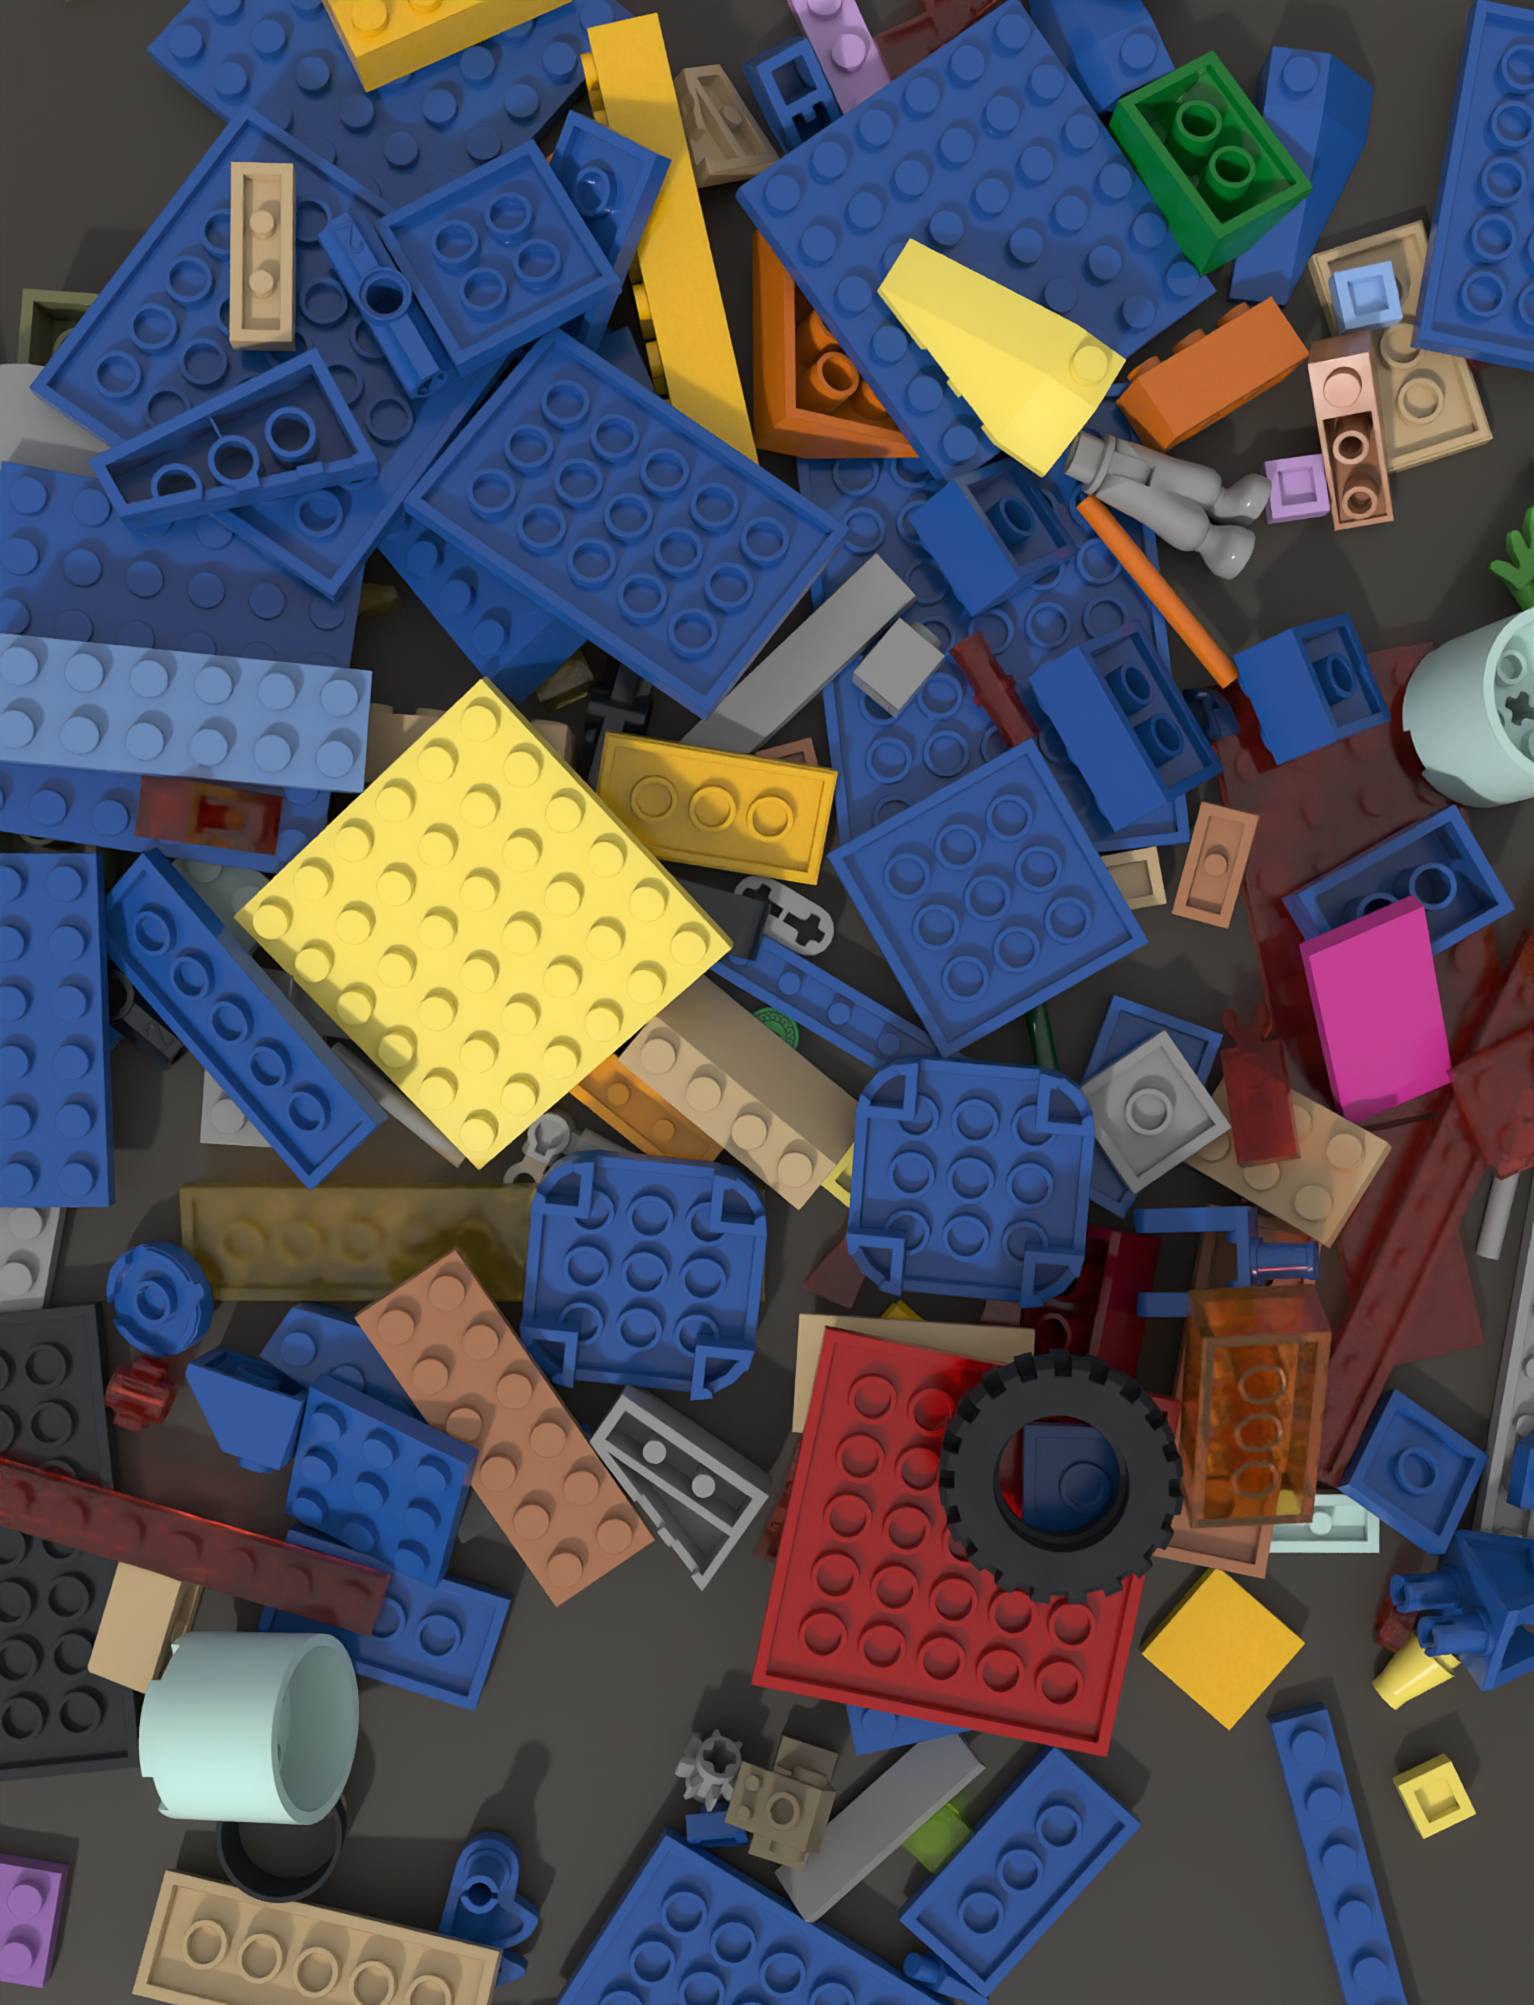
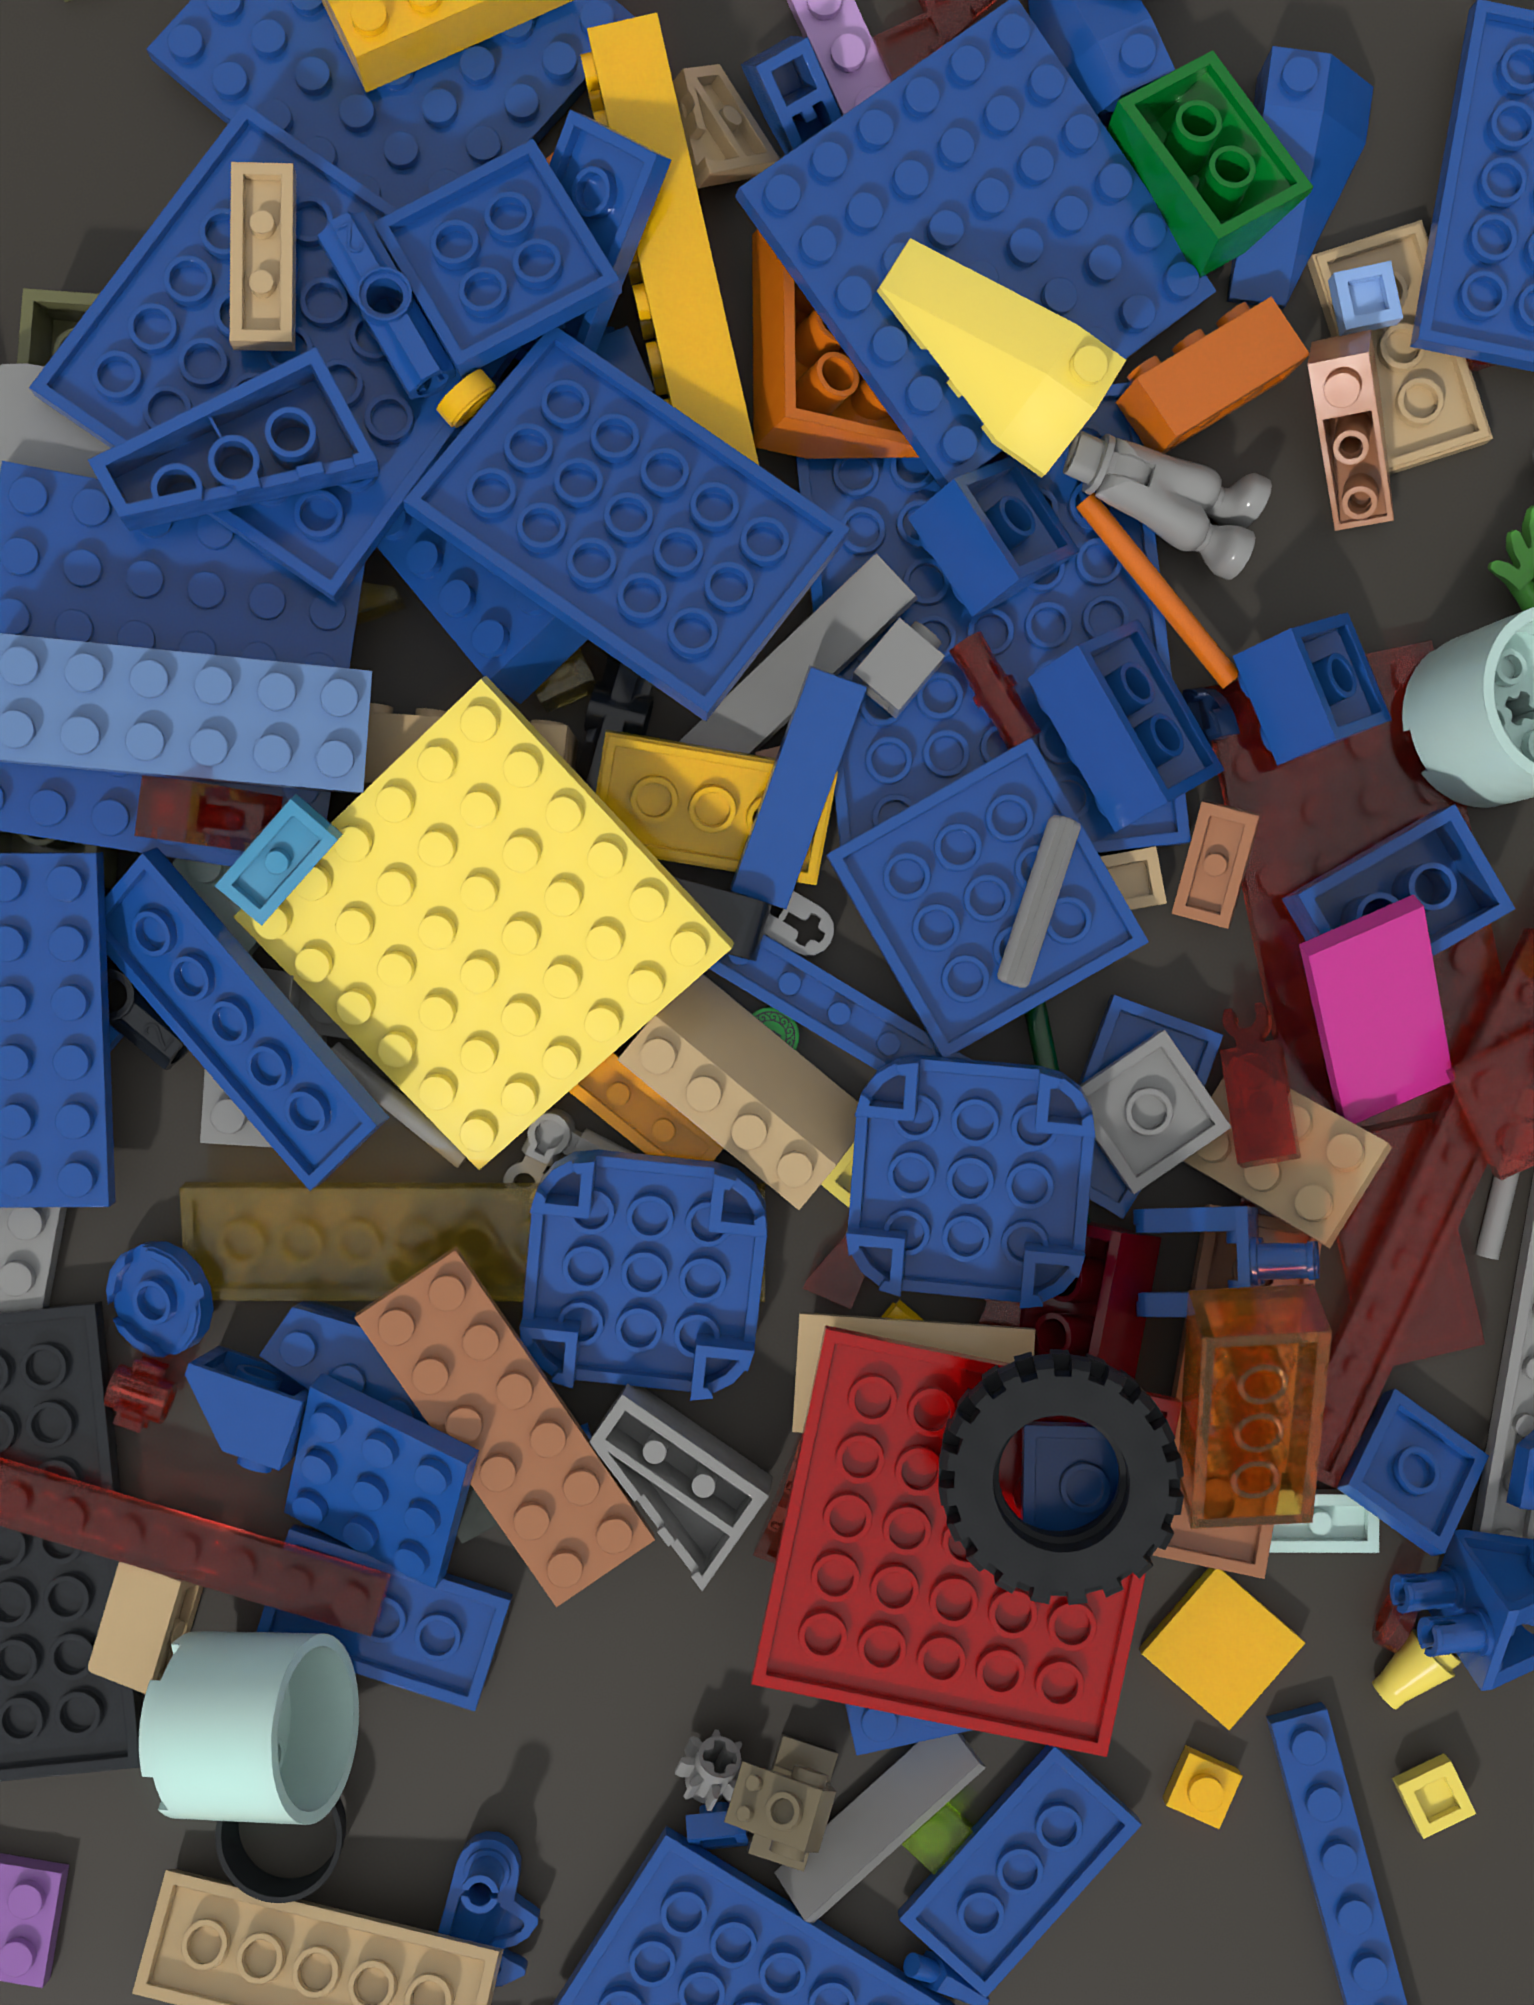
lavender plate [1259,453,1330,524] -> none
none -> dark azure plate [215,794,343,926]
none -> yellow tile [436,369,497,428]
none -> blue tile [730,665,867,909]
none -> light grey axle [997,815,1081,988]
none -> yellow plate [1162,1745,1243,1829]

